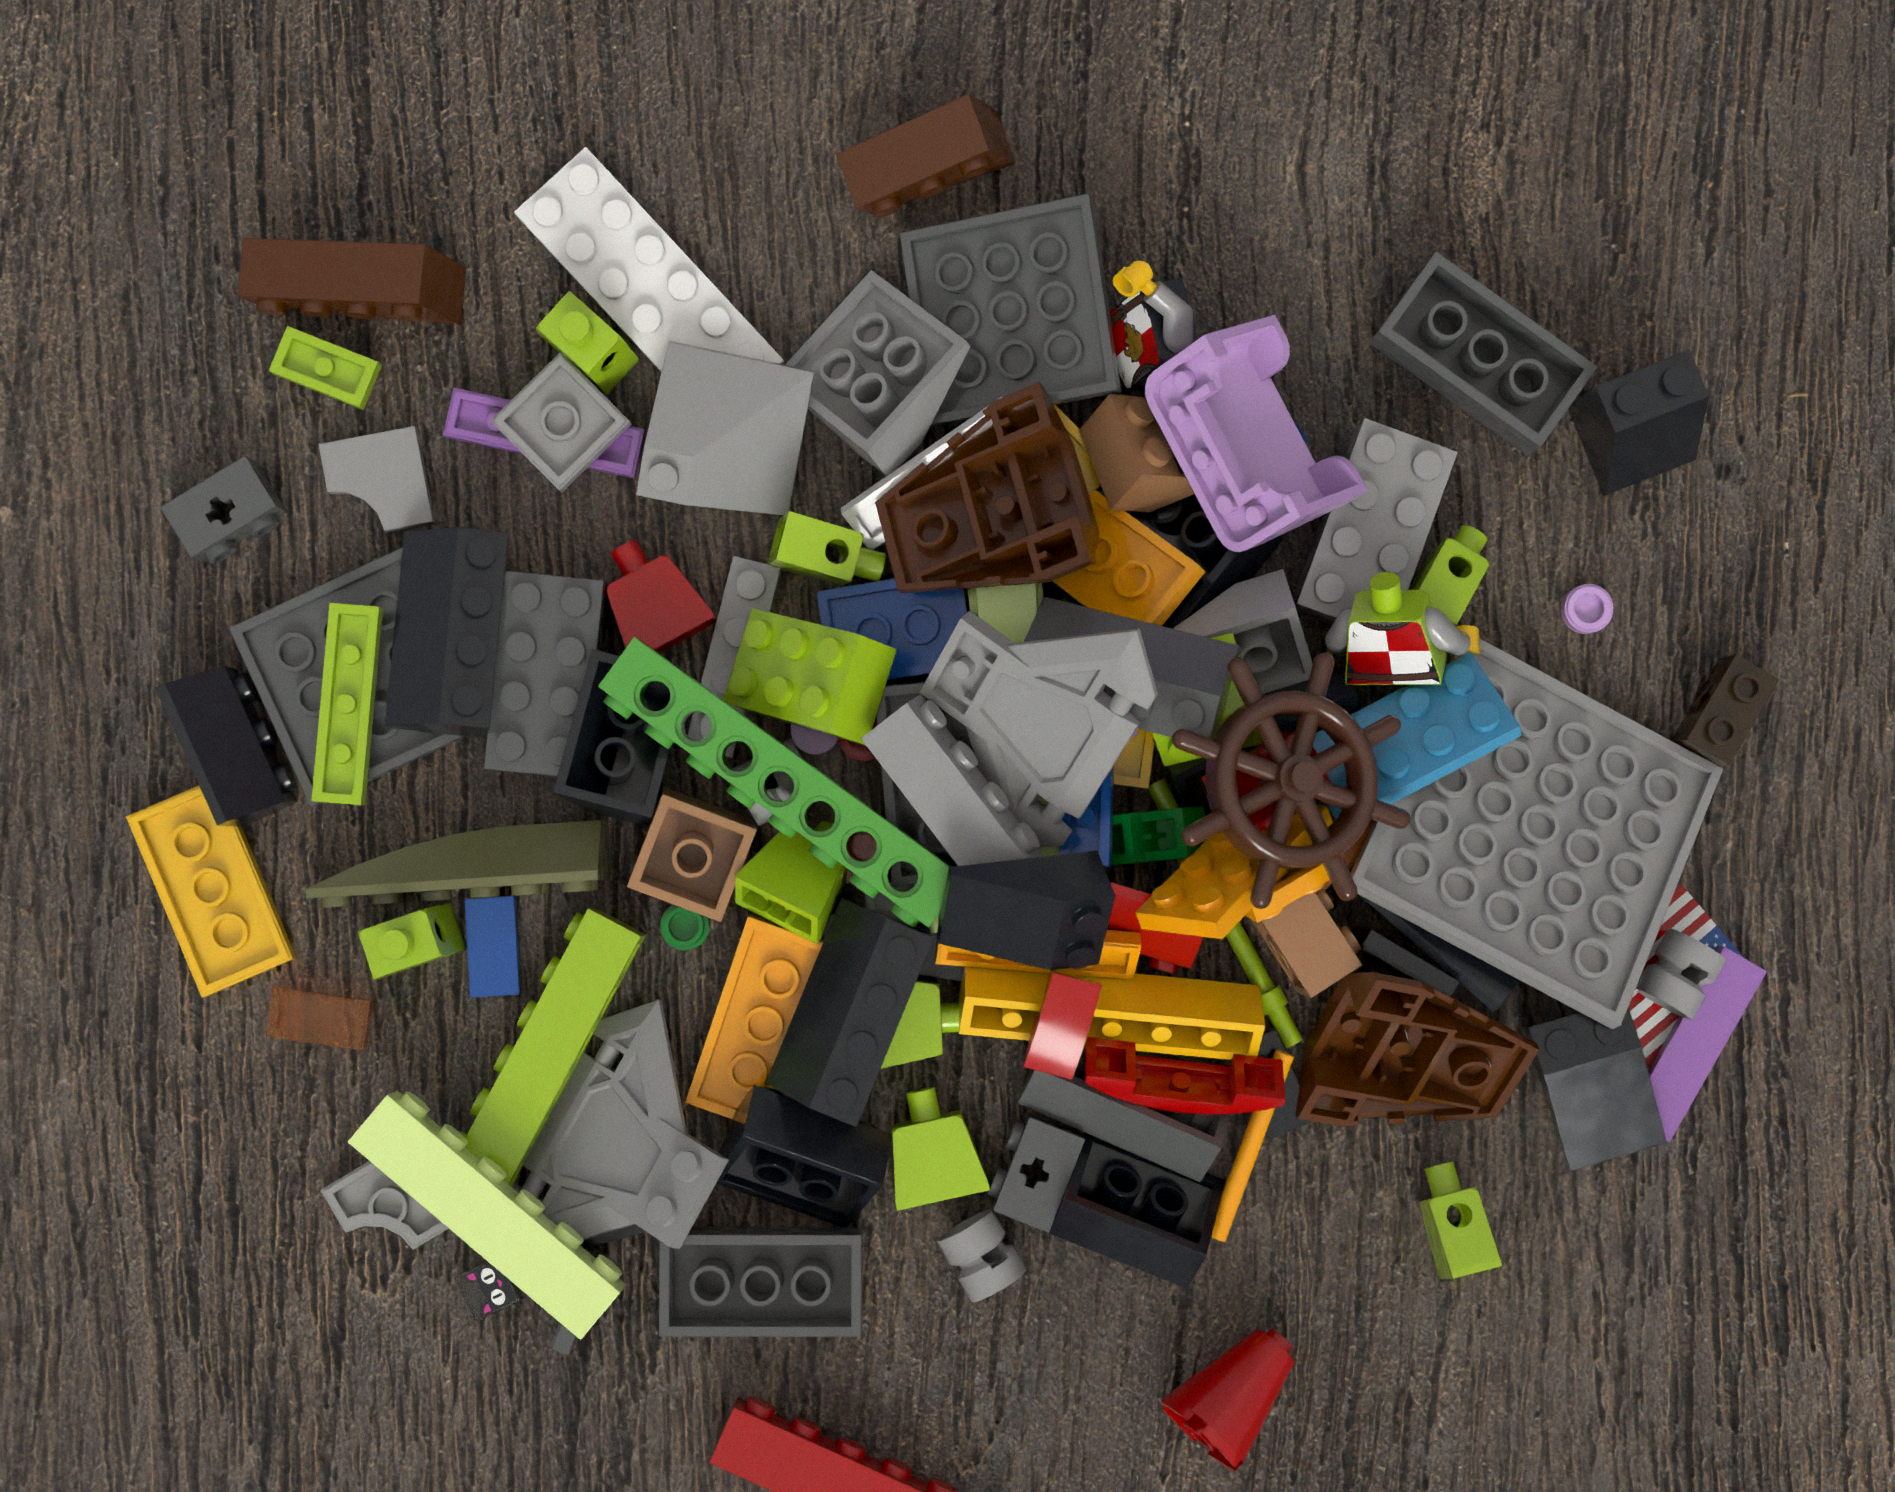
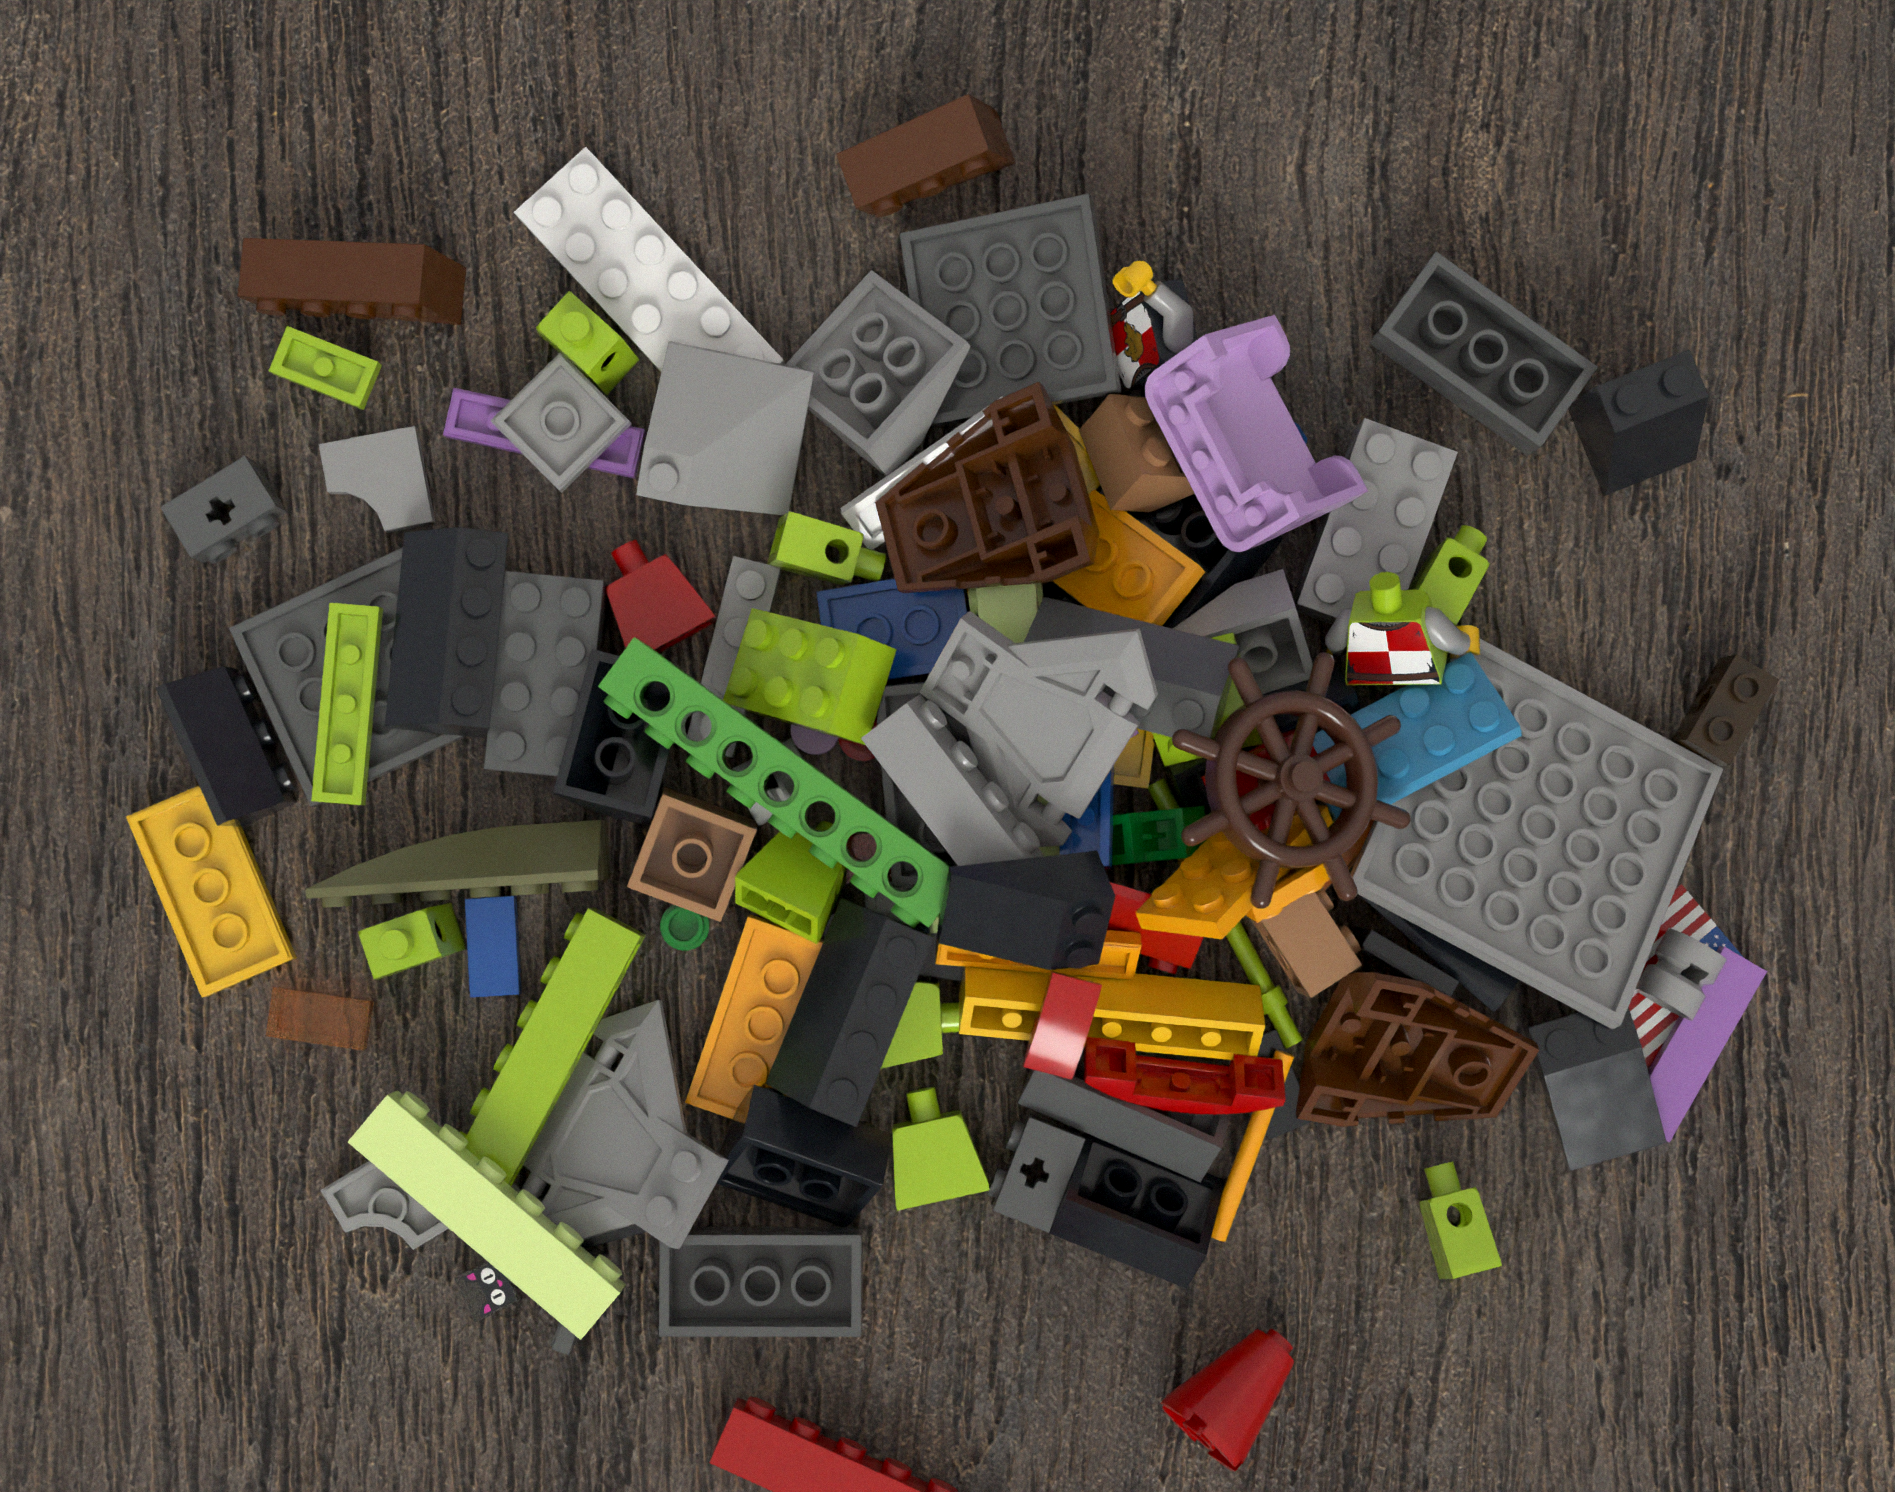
light grey wheel [936,1208,1027,1303] -> none
lavender tile [1561,584,1613,634] -> none

